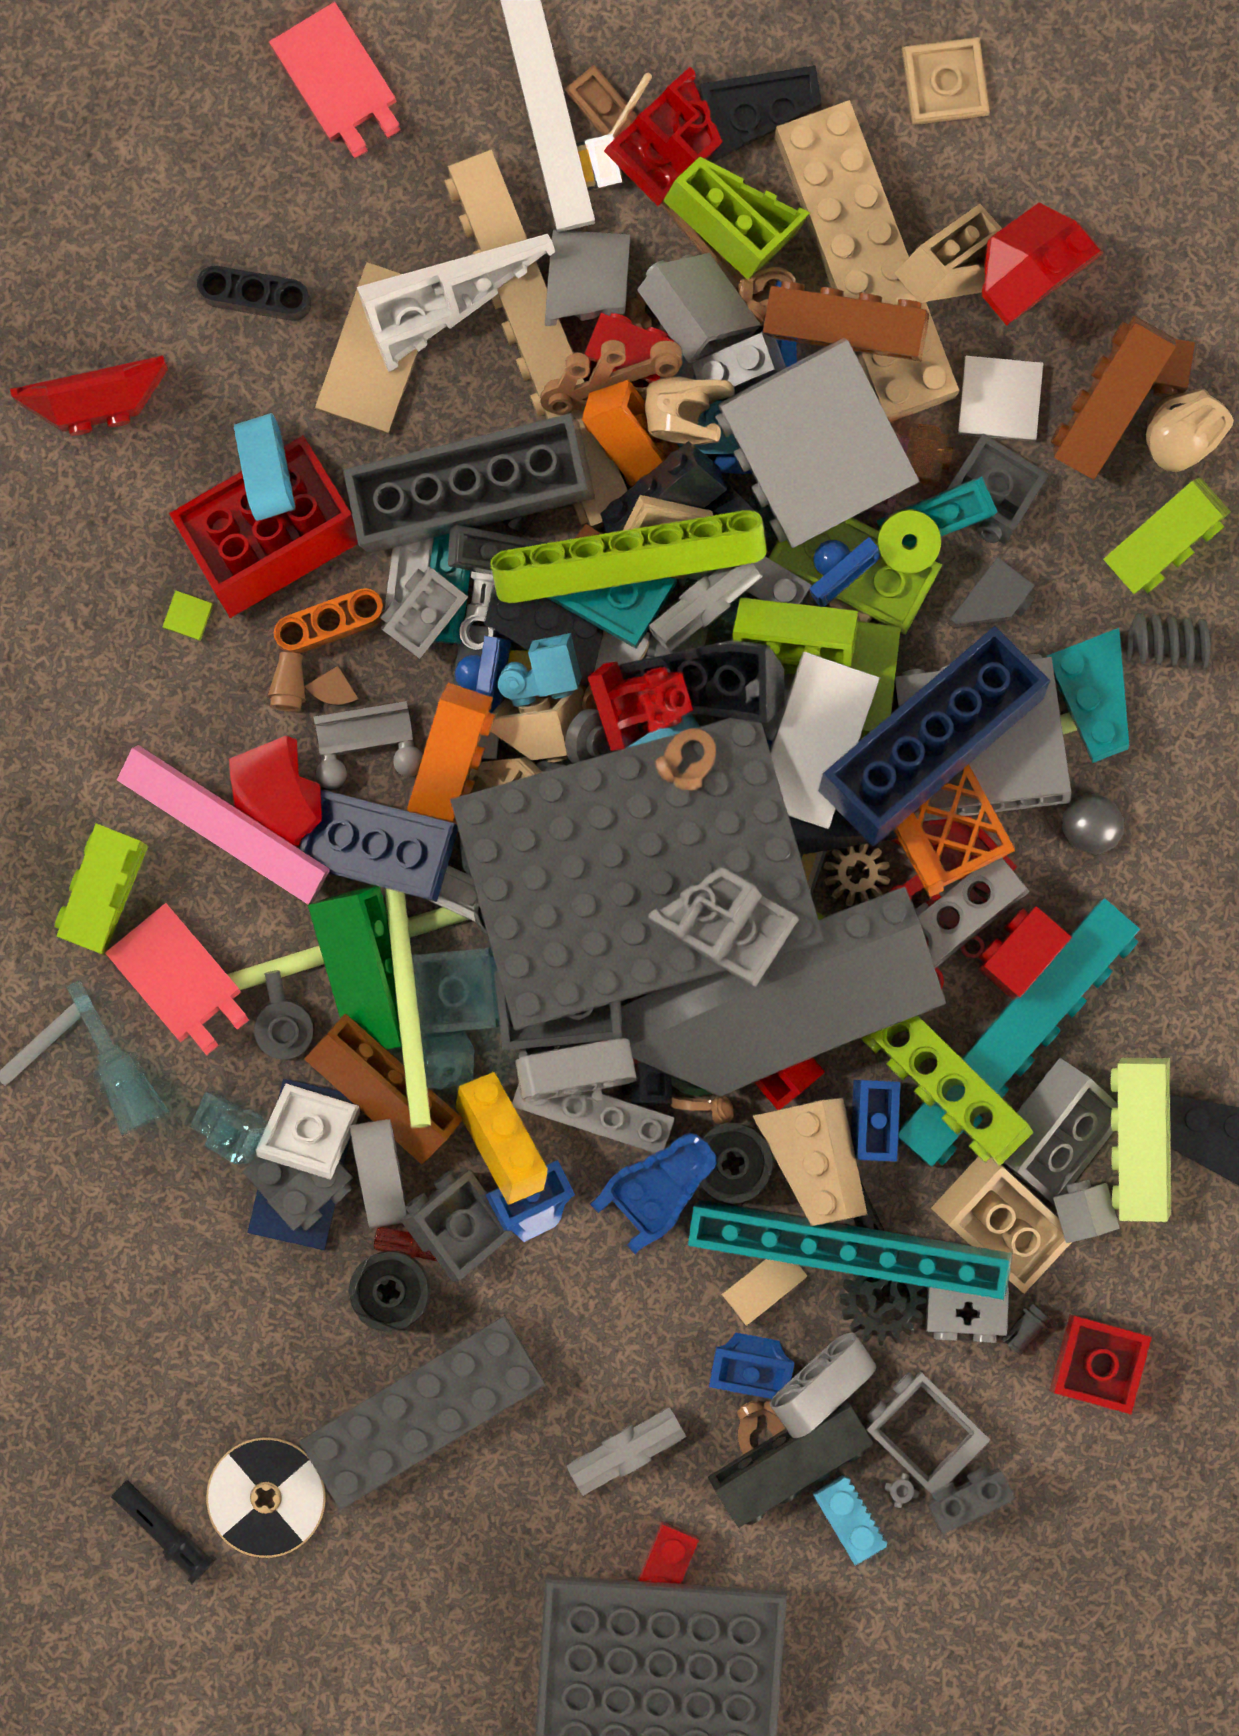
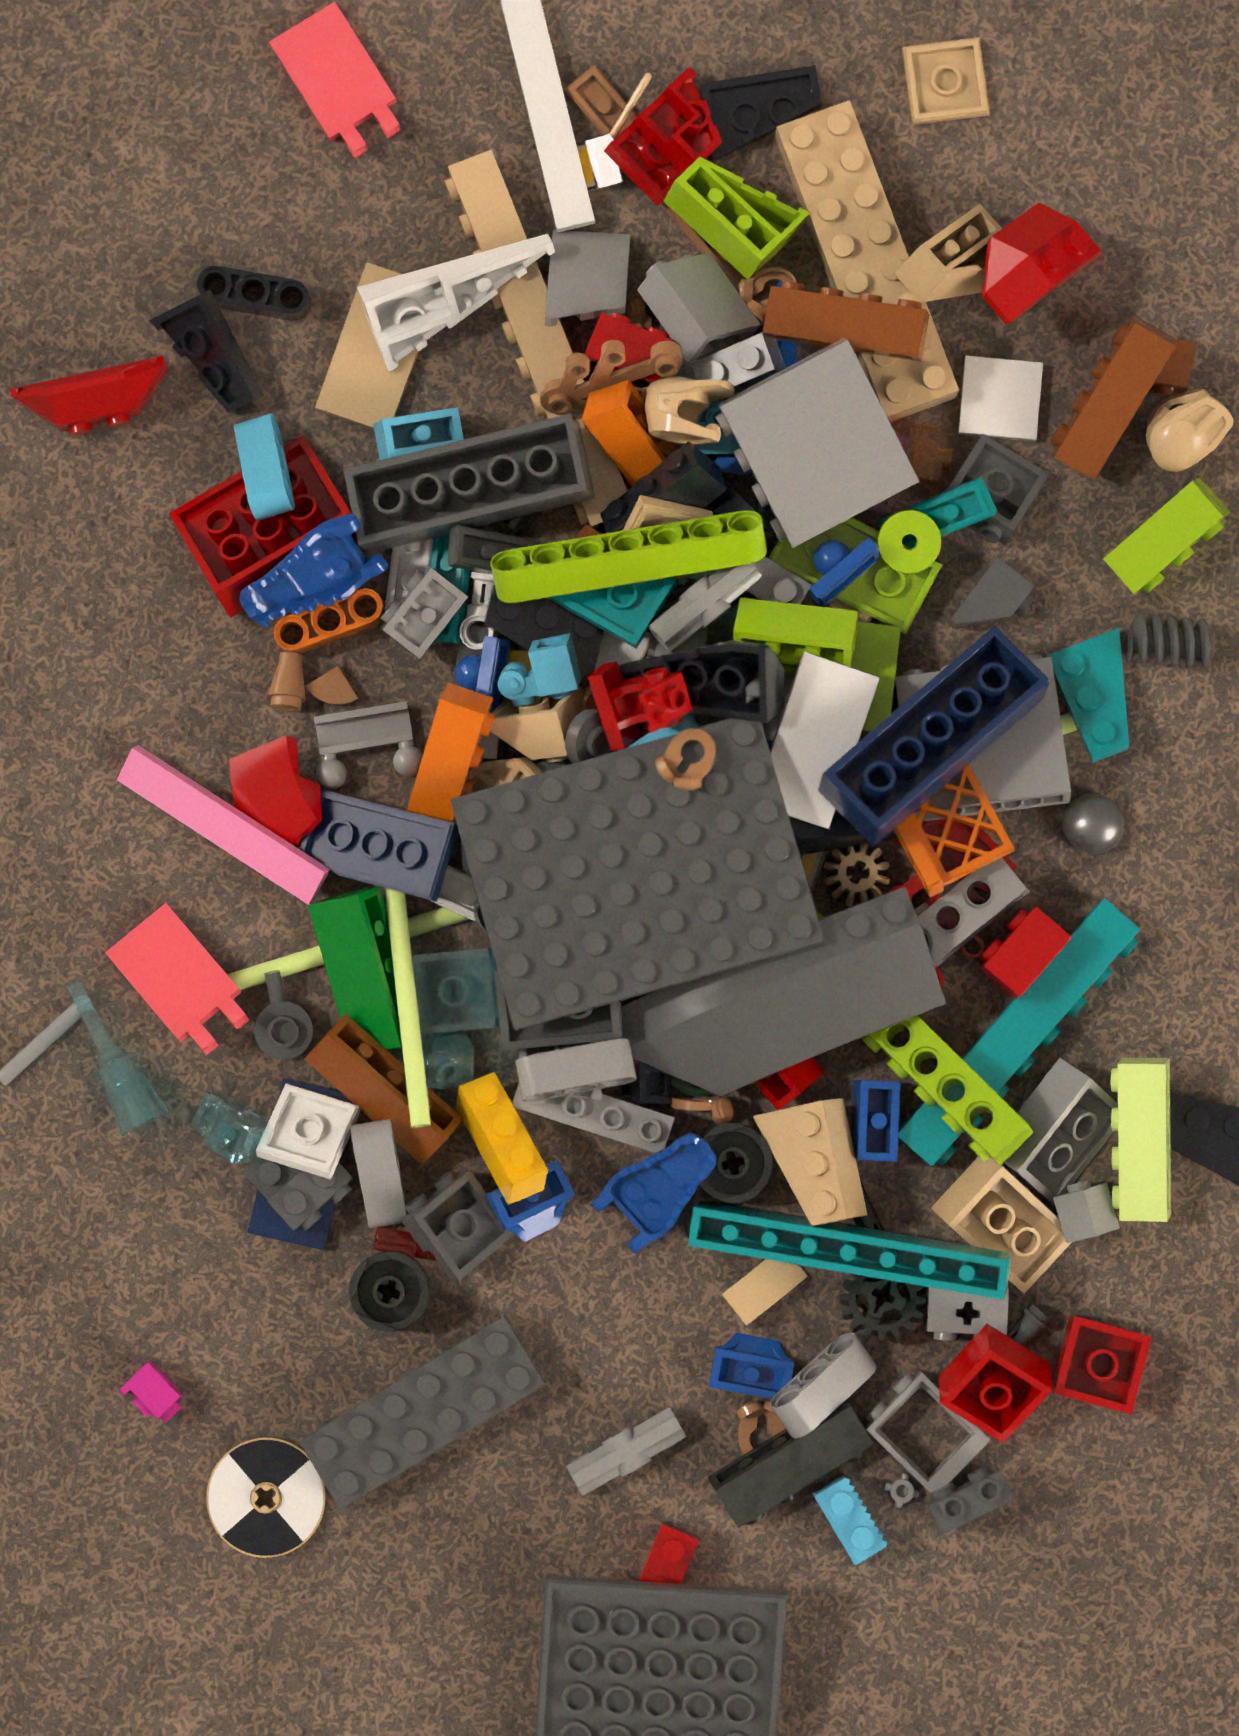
lime wedge [54,823,149,955] -> none
black pin [111,1480,217,1585] -> none
lime tile [162,591,213,641] -> none
light grey slope [648,867,799,987] -> none
none -> dark pink brick [119,1360,184,1423]
none -> black wing [149,290,264,413]
none -> blue animal [239,514,388,627]
none -> medium azure brick [373,407,464,460]
none -> red brick [938,1323,1053,1443]

